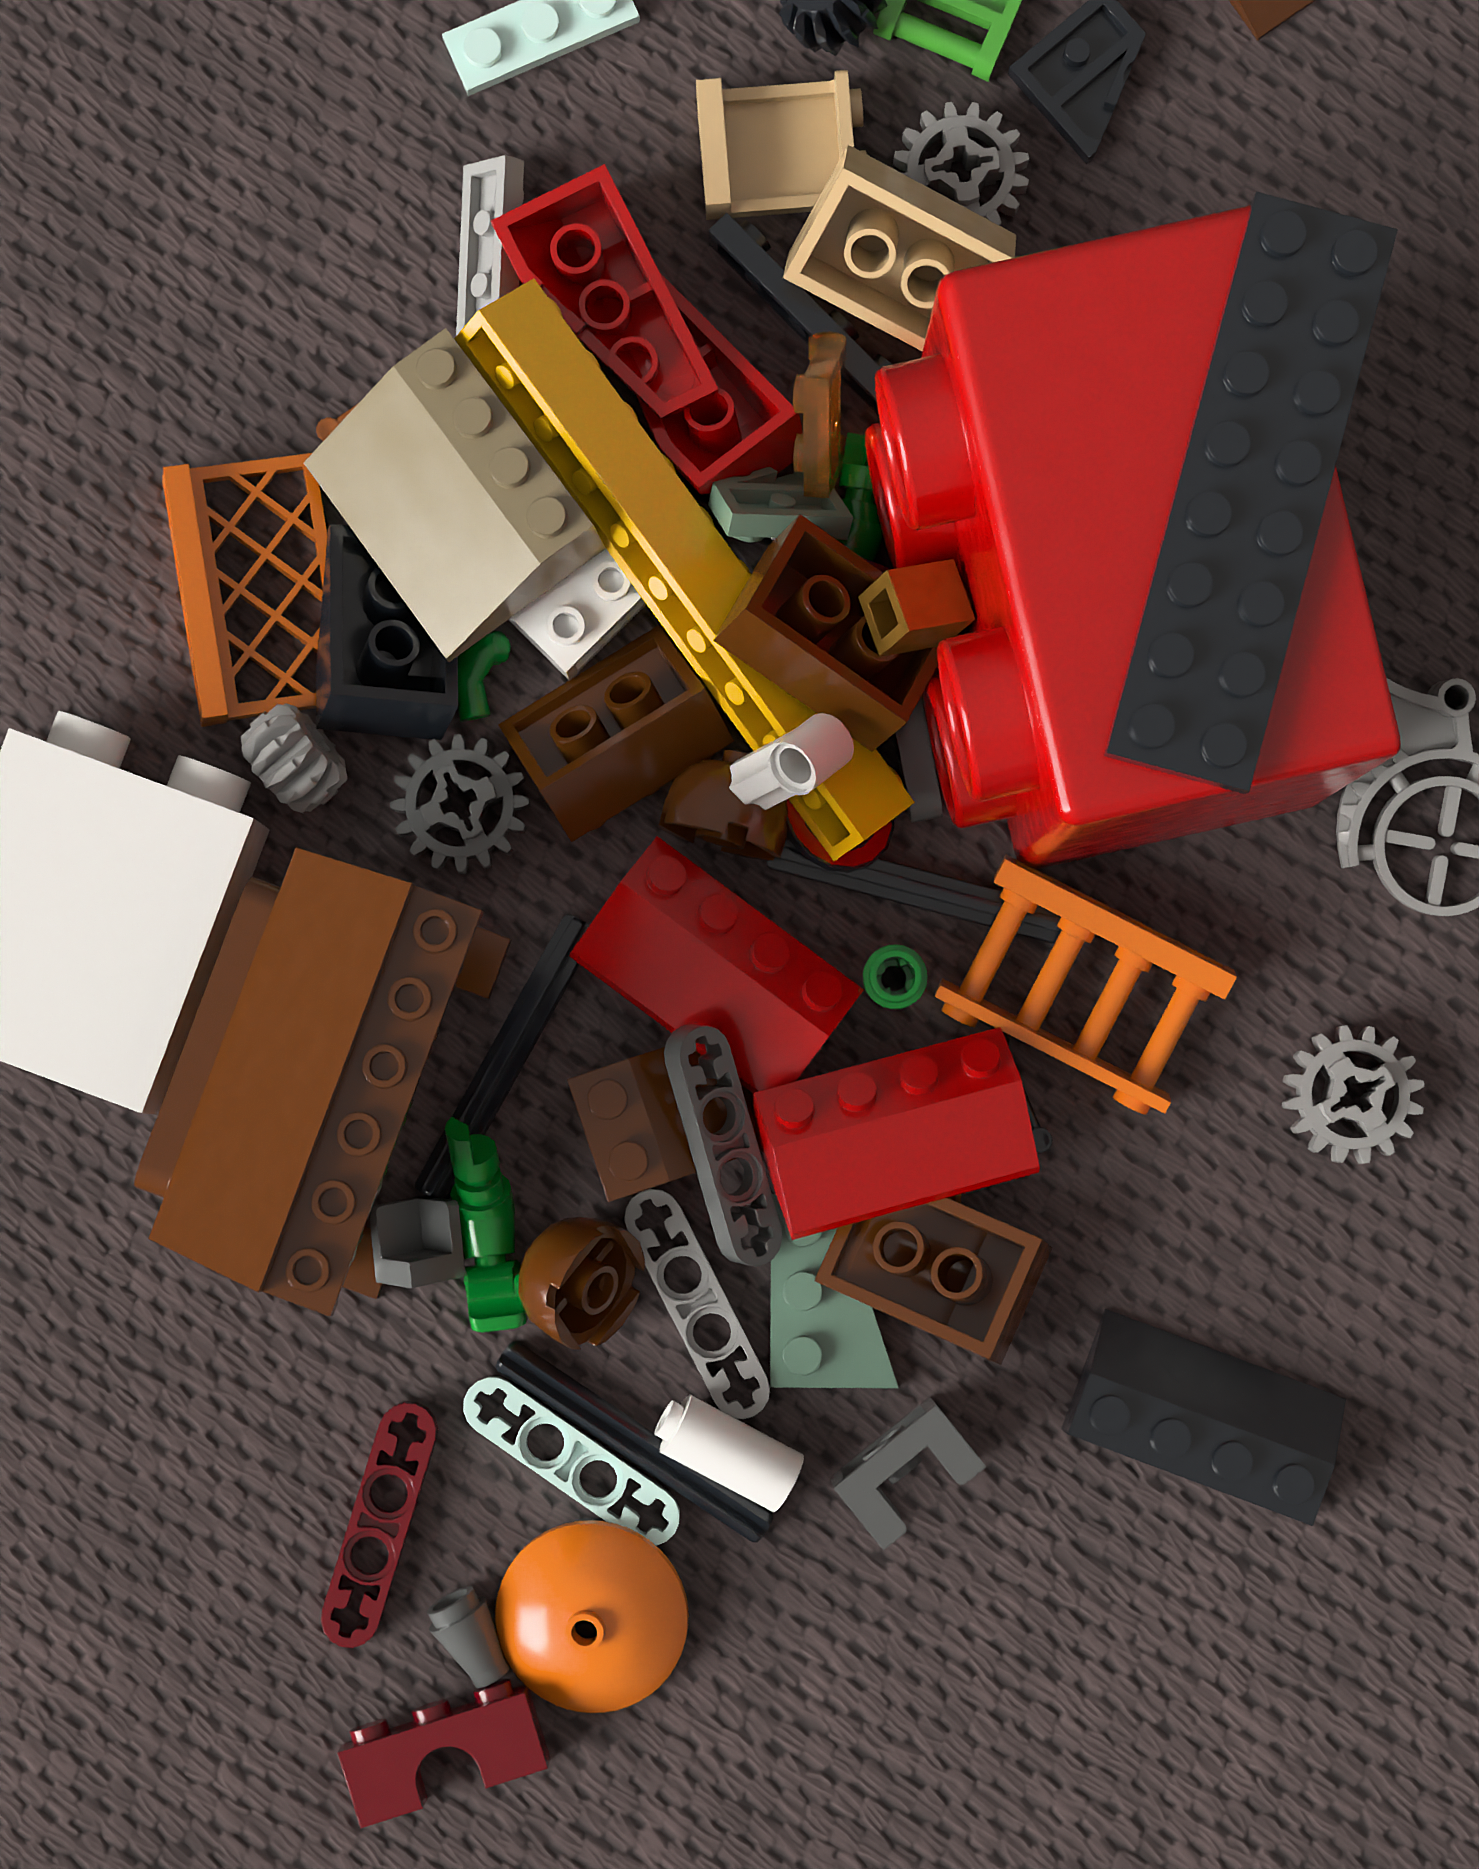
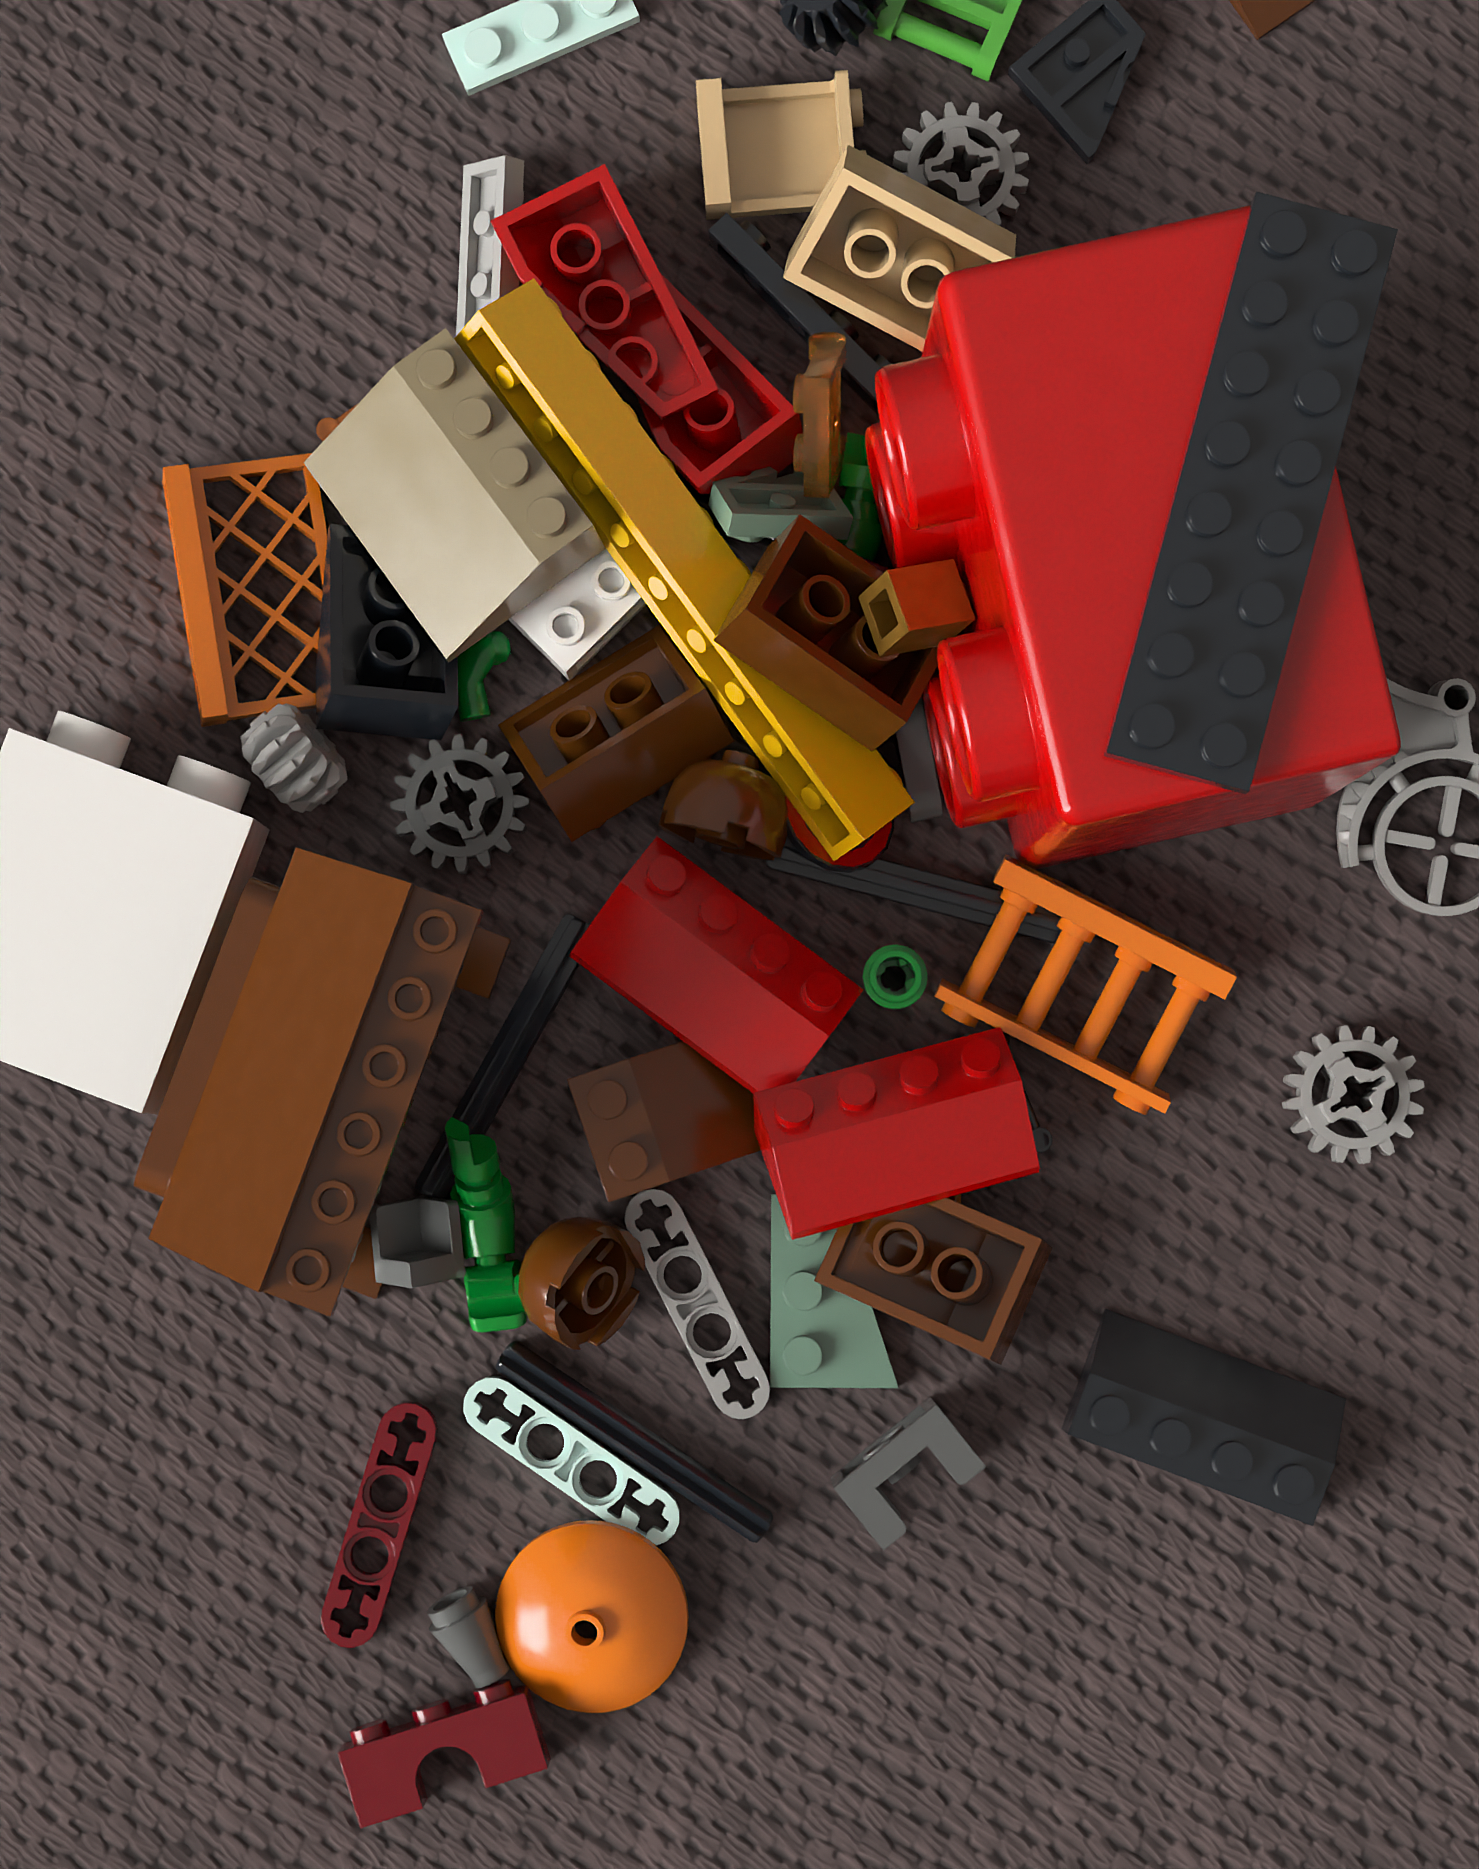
white brick [654,1395,804,1512] -> none
dark grey beam [664,1024,782,1267] -> none
white piece [729,713,854,810] -> none

